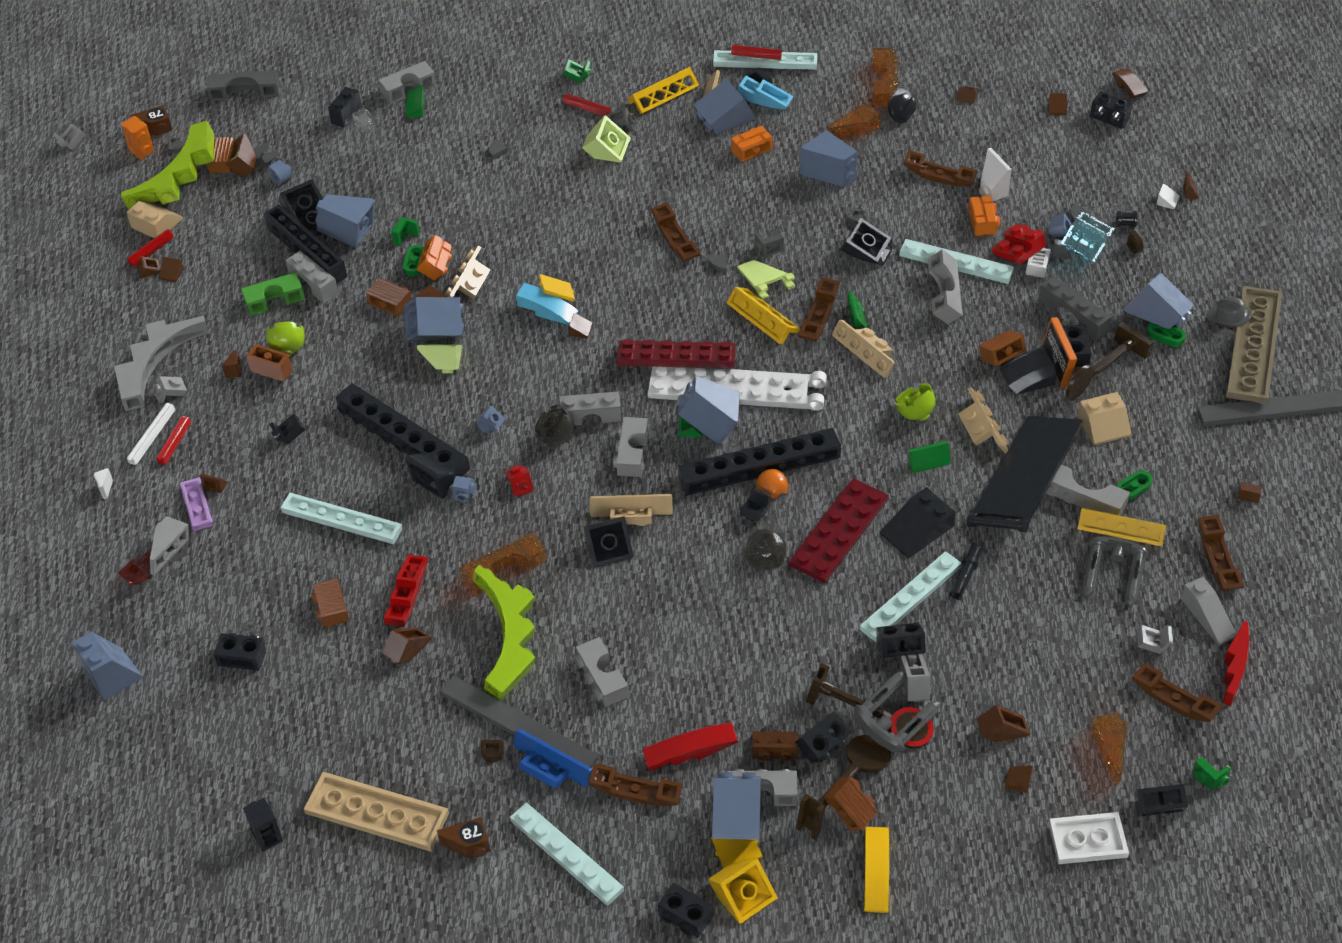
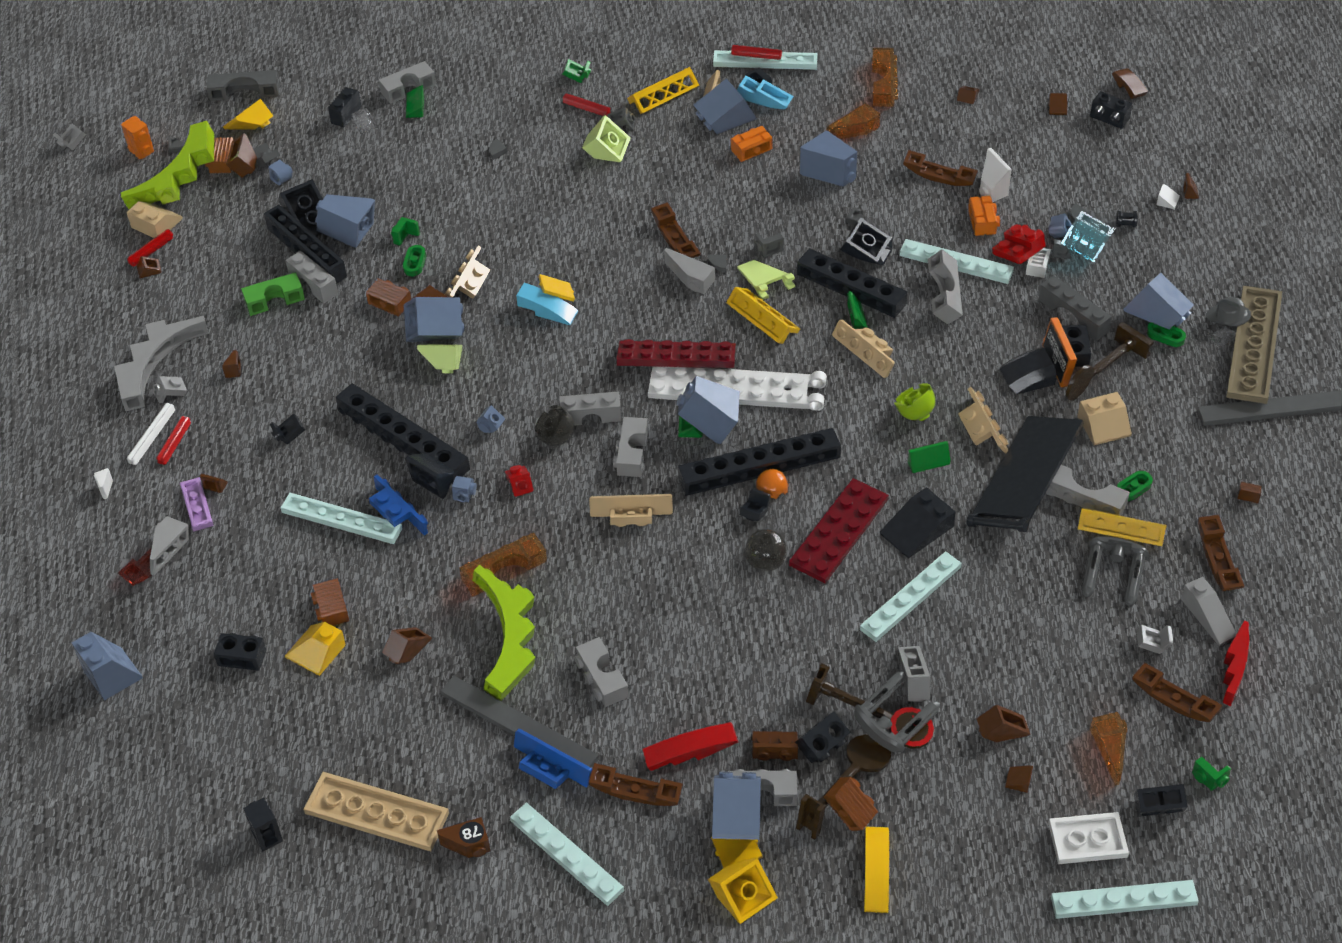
reddish brown slope [129,105,172,136] -> none
reddish brown slope [159,257,184,282] -> none
dark orange brick [246,344,292,382] -> none
lime cylinder [265,322,305,357] -> none
red slope [384,555,428,627] -> none
orange brick [417,235,452,280] -> none
dark brown tile [481,739,504,763] -> none
slope [569,313,593,338] -> none
black slope [583,516,634,567] -> none
black brick [658,882,714,938] -> none
reddish brown slope [798,277,840,342] -> none
black brick [876,622,926,658] -> none
black piece [888,88,917,123] -> none
black pin [949,543,984,600] -> none
dark orange brick [978,330,1027,366] -> none
dark brown tile [1126,230,1144,254] -> none
none -> yellow slope [223,99,273,130]
none -> yellow slope [285,622,346,676]
none -> blue bracket [369,475,428,536]
none -> light grey slope [664,248,715,294]
none -> black brick [797,248,908,318]
none -> light aqua plate [1051,880,1198,919]

